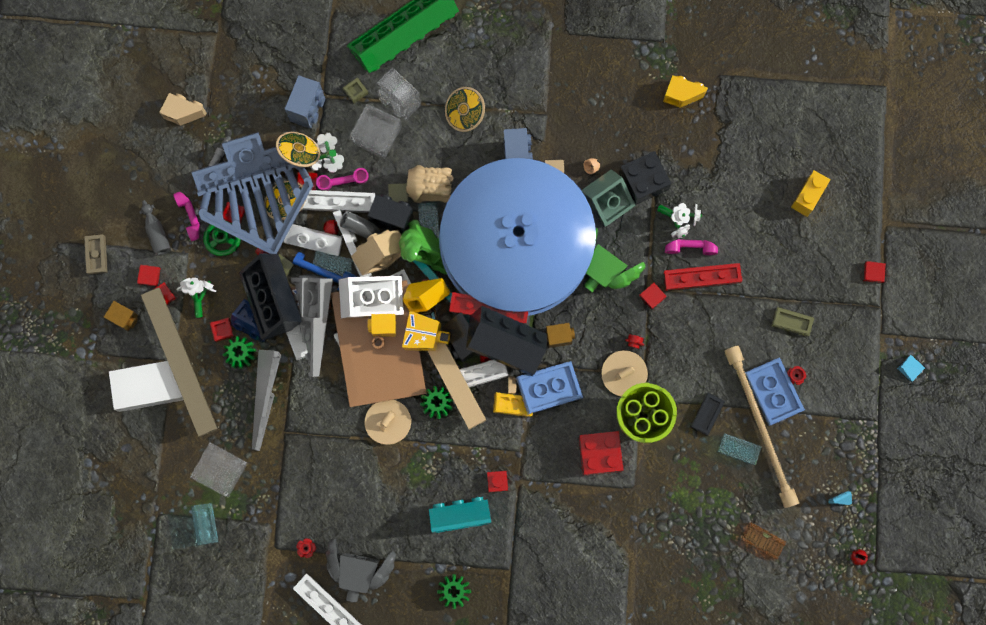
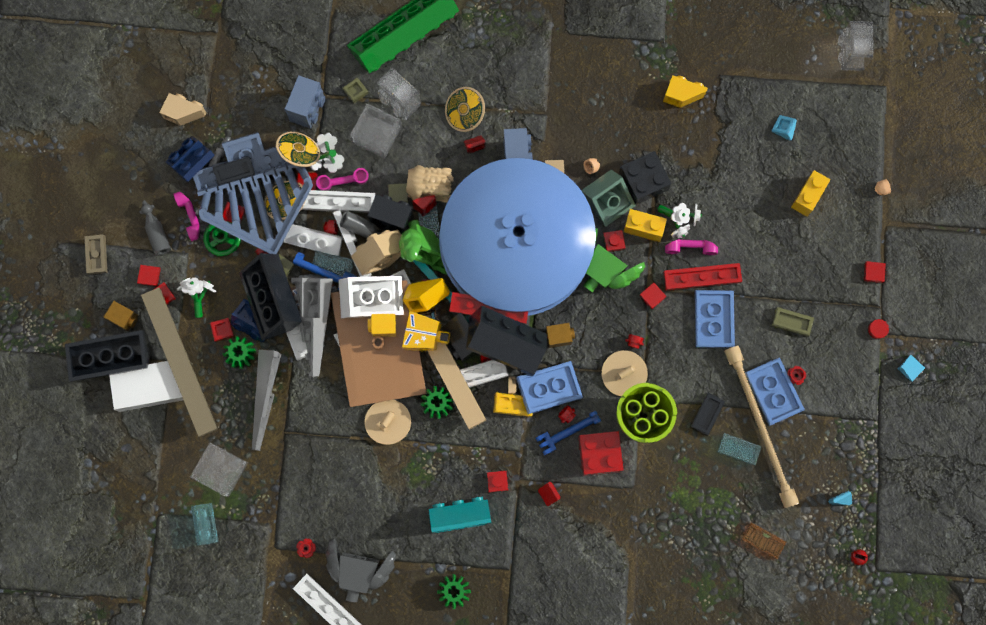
none -> black slope [65,330,150,382]
none -> dark blue brick [166,136,215,182]
none -> black tile [212,156,255,185]
none -> red slope [412,195,436,216]
none -> red slope [464,135,485,154]
none -> blue hinge [535,411,601,455]
none -> red slope [538,482,561,506]
none -> red plate [558,405,576,423]
none -> red plate [603,230,625,252]
none -> yellow brick [623,209,667,242]
none -> medium blue tile [695,290,735,348]
none -> medium azure slope [772,115,797,141]
none -> clear brick [838,21,873,71]
none -> red tile [868,319,889,339]
none -> light nougat hinge [875,179,891,195]

